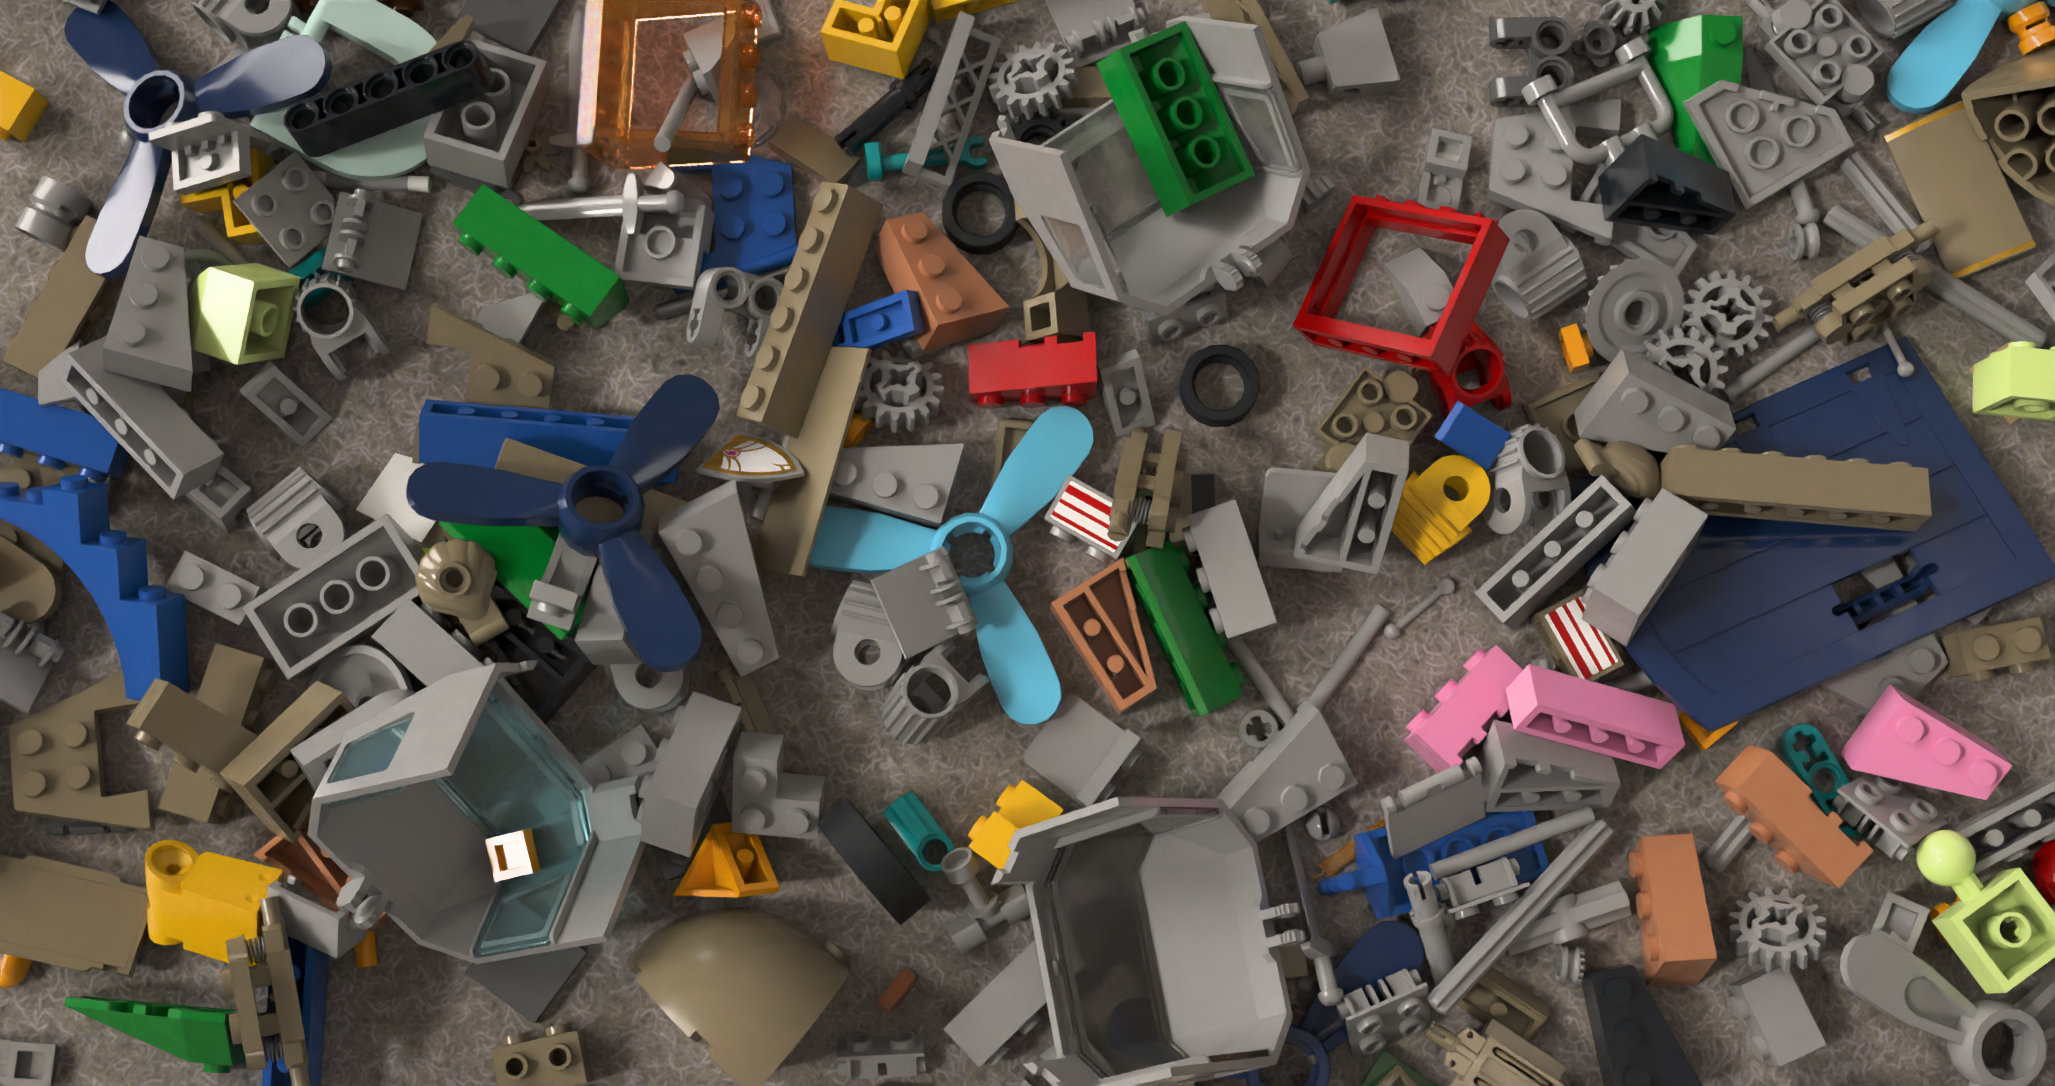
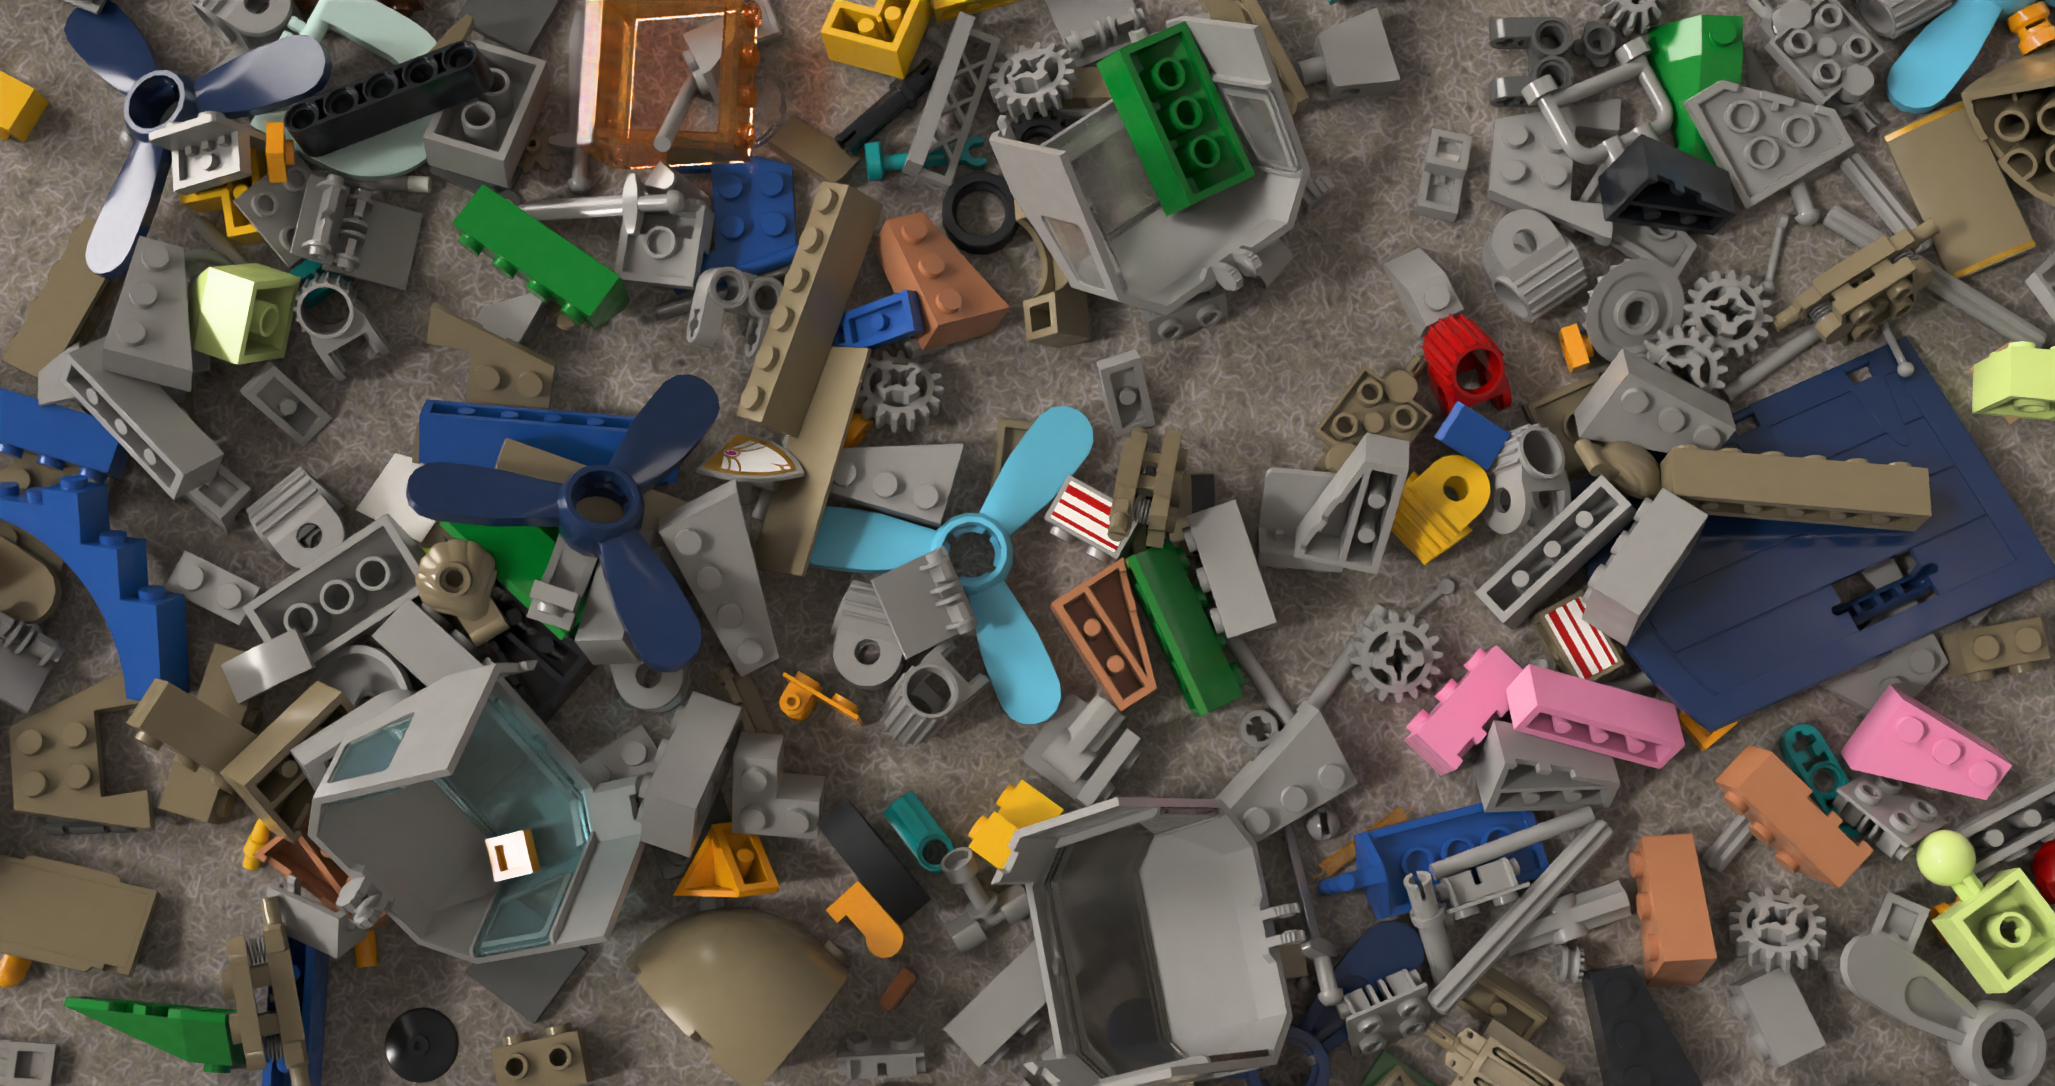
light grey wheel [14,176,93,253] -> none
yellow piece [145,840,284,966] -> none
red wedge [968,331,1097,409] -> none
black tyre [1179,345,1260,427] -> none
red window [1293,195,1510,376] -> none
light grey piece [1380,756,1486,860] -> none
light grey bush [1787,222,1820,261] -> none
none -> light grey slope [221,628,316,704]
none -> yellow piece [242,819,271,871]
none -> light orange plate [266,122,296,183]
none -> light grey hinge [290,174,350,267]
none -> black piece [385,1007,459,1083]
none -> light orange hinge [779,671,864,727]
none -> light orange leg [826,881,905,958]
none -> light grey piece [1041,695,1125,785]
none -> light grey gear [1348,608,1443,703]
none -> light grey hinge [1760,213,1789,296]

